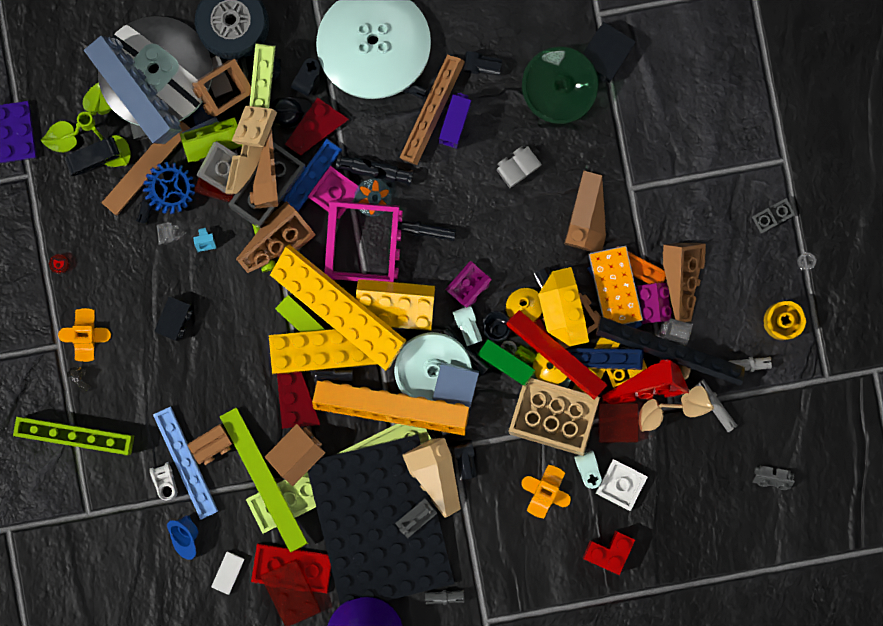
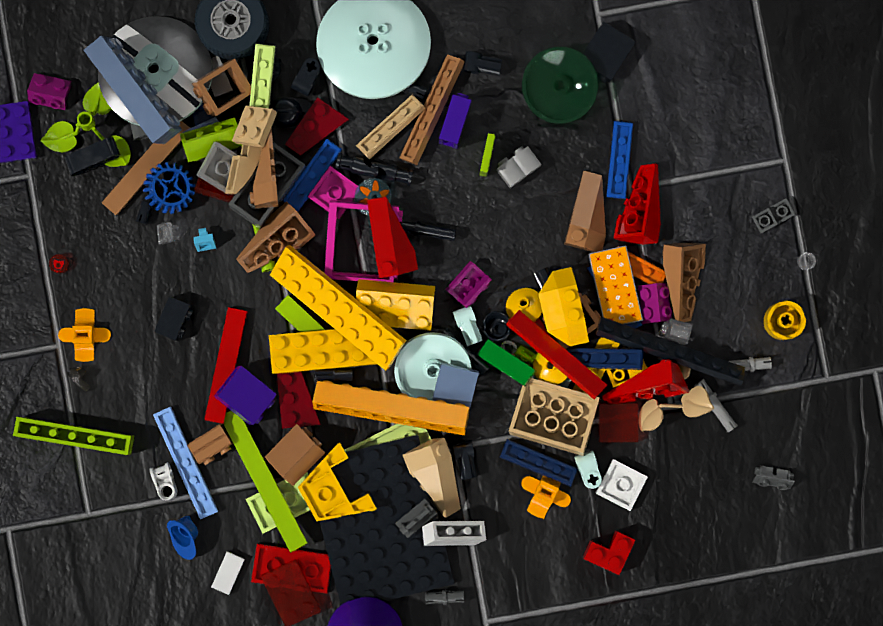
none -> magenta bracket [27,73,72,110]
none -> red tile [205,307,247,424]
none -> dark purple brick [214,366,277,425]
none -> yellow wing [298,442,377,521]
none -> tan tile [356,95,425,159]
none -> red wedge [367,196,418,278]
none -> white brick [422,521,486,546]
none -> lime tile [479,133,495,177]
none -> dark blue tile [500,439,578,487]
none -> blue tile [606,121,633,199]
none -> red wedge [614,163,661,245]

